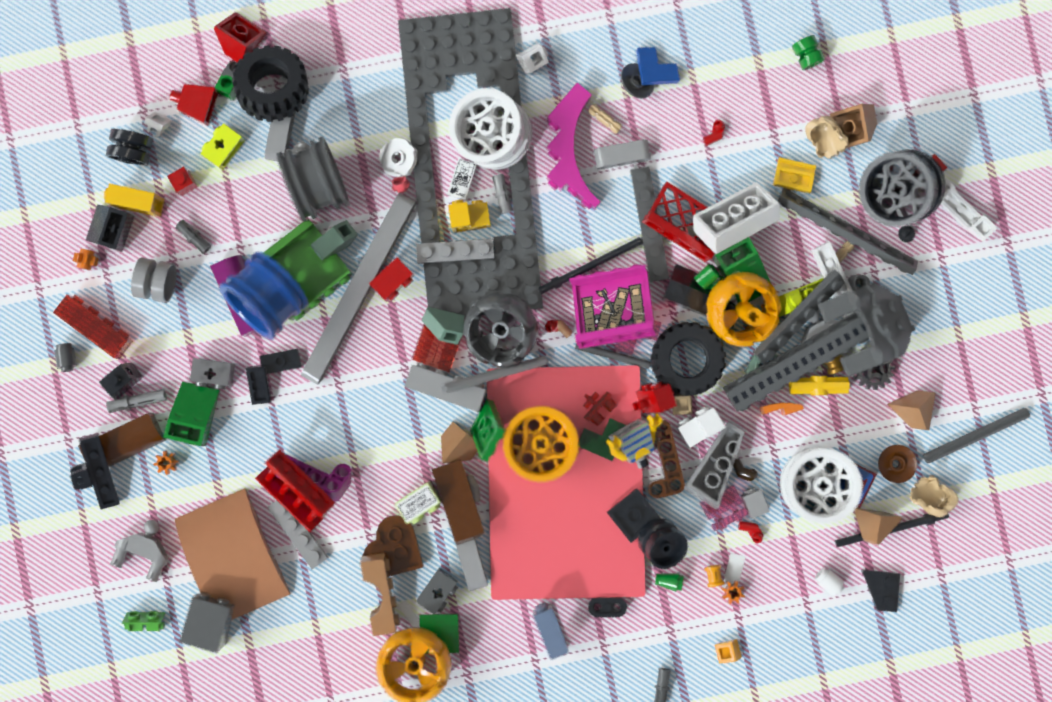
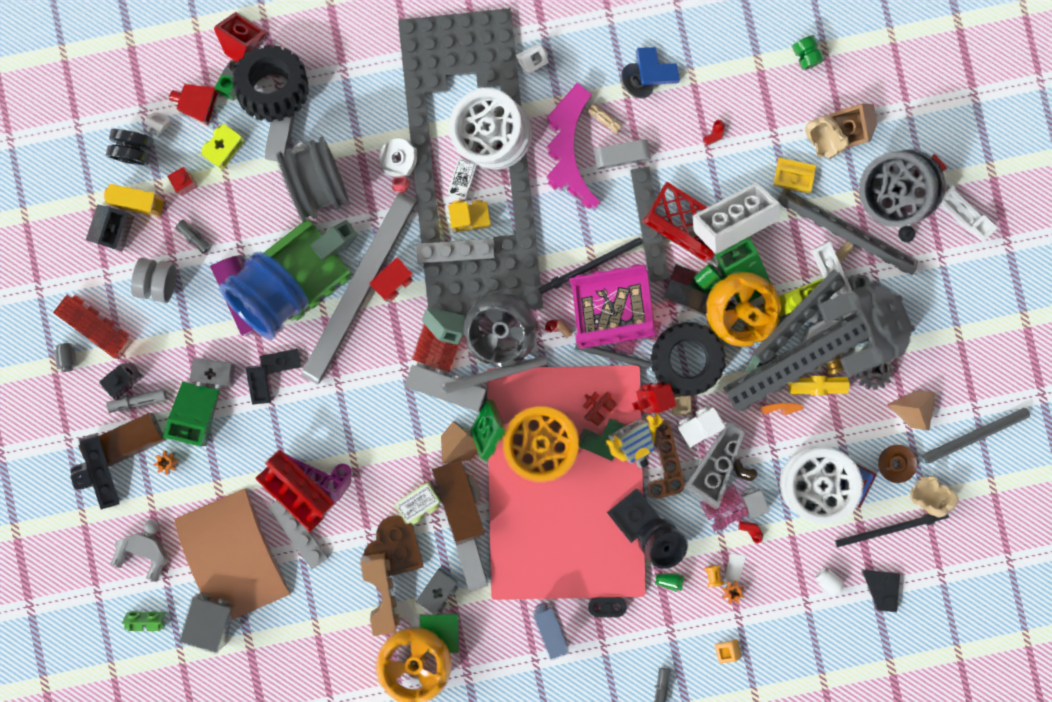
orange gear [73,249,99,270] -> none
light grey pin [492,174,512,214] -> none
medium nougat slope [854,508,902,546] -> none

